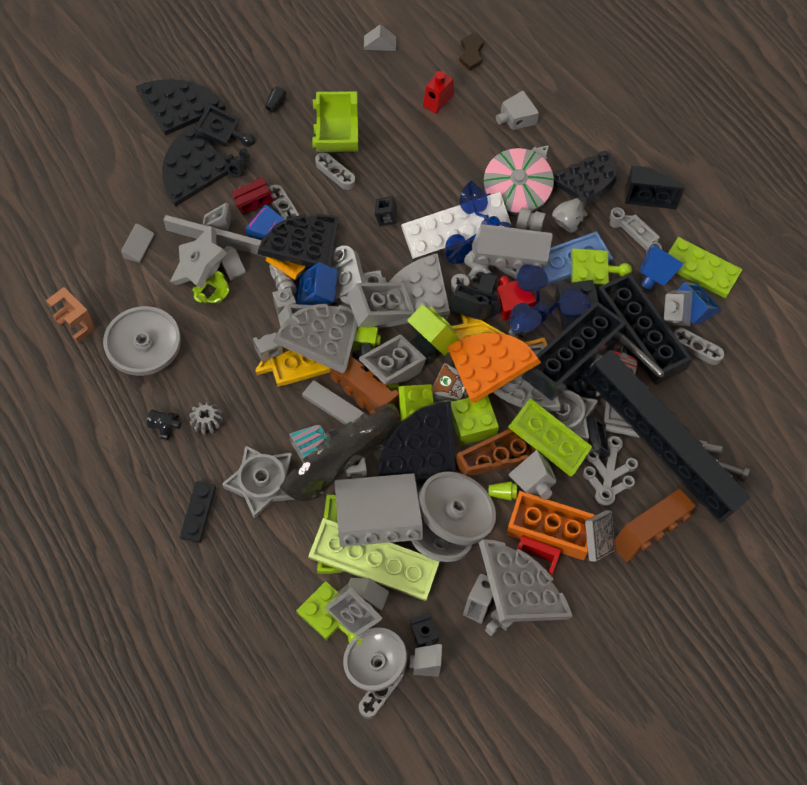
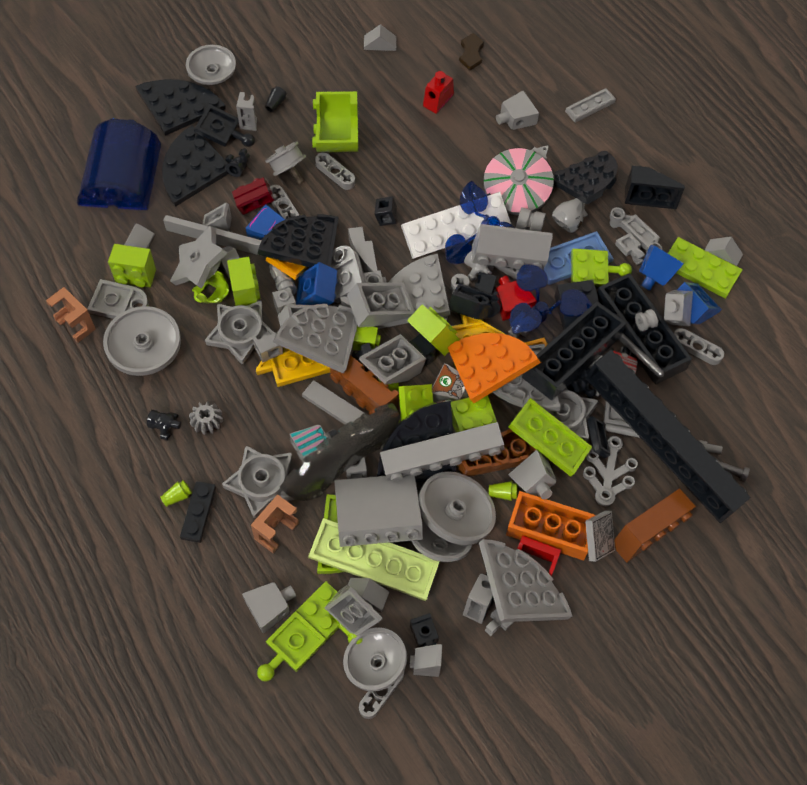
none -> clear blue cylinder [77,118,161,211]
none -> light grey tile [87,279,149,319]
none -> lime brick [108,244,156,288]
none -> lime cone [160,480,192,507]
none -> light grey dish [186,45,236,85]
none -> light grey plate [205,301,274,364]
none -> lime brick [227,257,261,306]
none -> light grey hinge [236,92,257,131]
none -> light grey torso [242,582,296,633]
none -> nougat panel [251,494,299,553]
none -> lime plate [257,611,326,682]
none -> light grey wheel [265,141,306,184]
none -> light grey slope [348,227,377,273]
none -> light grey brick [380,422,504,481]
none -> light grey tile [565,88,616,123]
none -> light grey plate [615,233,645,265]
none -> light grey wheel [635,309,658,331]
none -> light grey slope [705,237,743,266]

